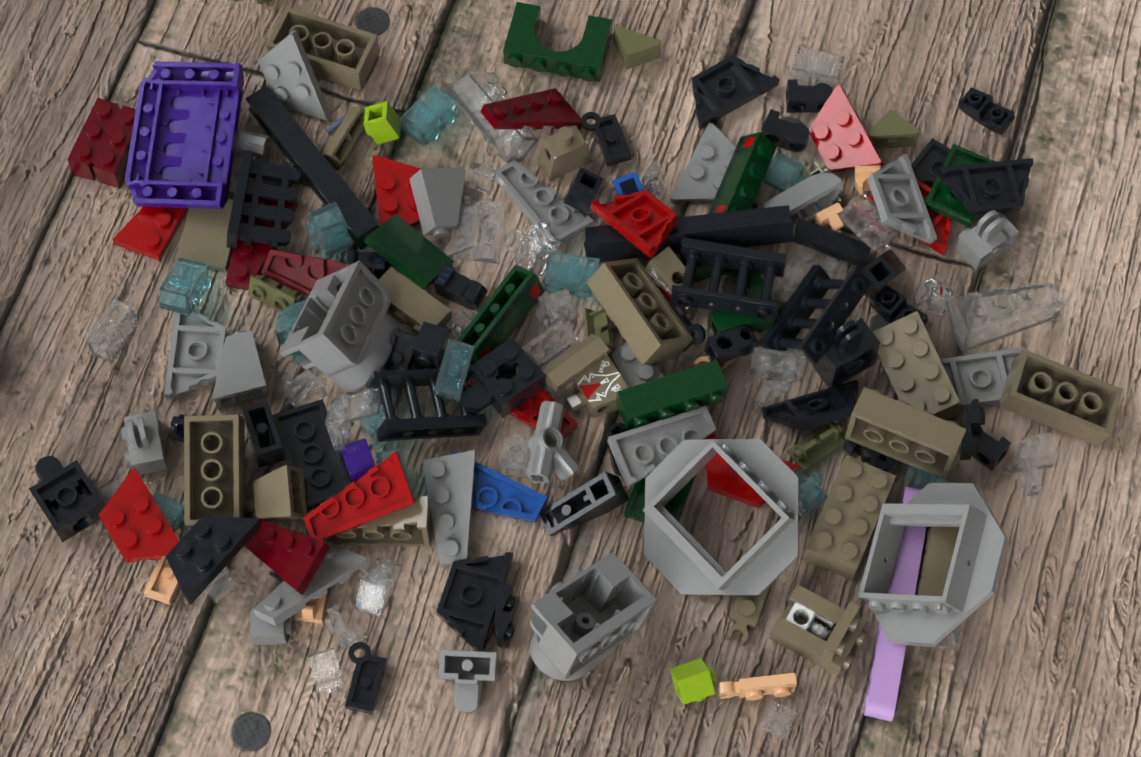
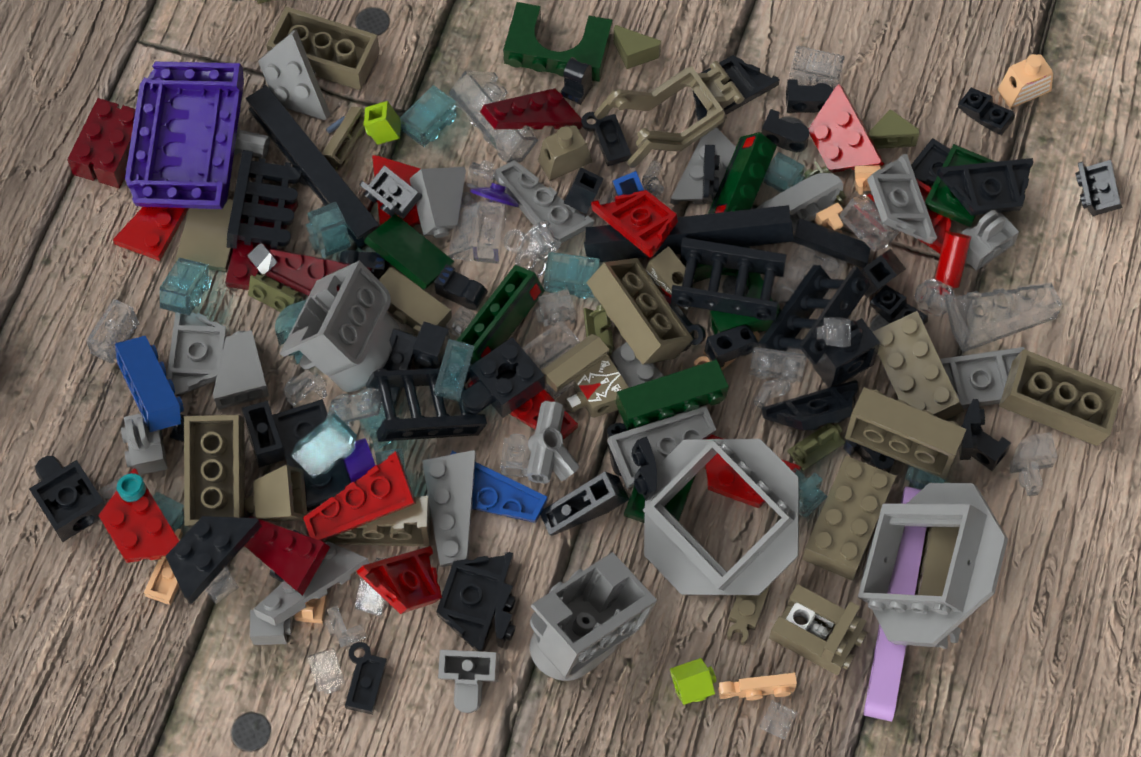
none -> blue brick [115,335,184,432]
none -> teal tile [116,473,146,502]
none -> sticker [247,243,277,274]
none -> clear light blue brick [291,413,357,479]
none -> red wing [357,546,442,614]
none -> bracket [359,165,422,219]
none -> dark purple dish [470,183,520,207]
none -> black leg [561,57,592,105]
none -> dark tan piece [594,61,745,168]
none -> black slope [631,436,657,501]
none -> black hinge [702,145,720,202]
none -> clear tile [817,317,851,347]
none -> red brick [934,231,971,288]
none -> light nougat torso [998,54,1053,109]
none -> bracket [1075,160,1123,216]

